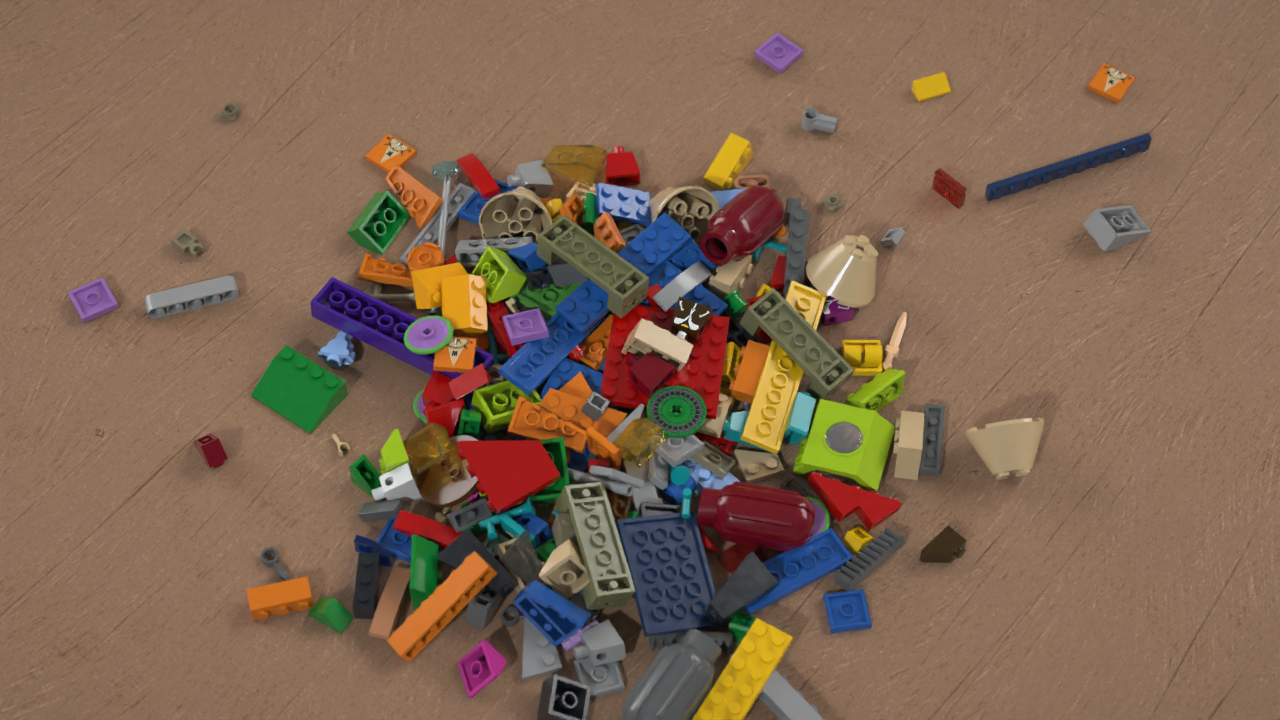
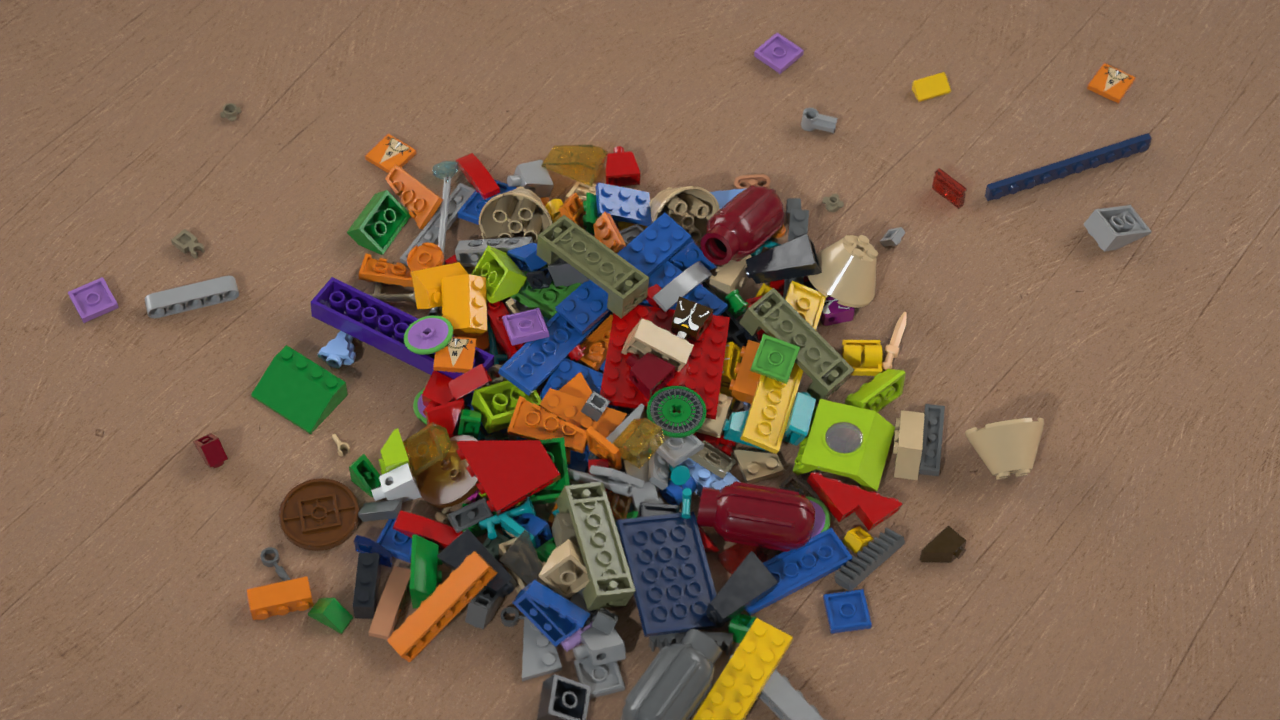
dark pink slope [457,640,507,698] -> none
yellow wedge [704,133,754,191] -> none
none -> reddish brown plate [279,478,360,551]
none -> dark grey slope [591,607,619,635]
none -> black slope [745,234,822,284]
none -> bright green tile [750,334,800,384]

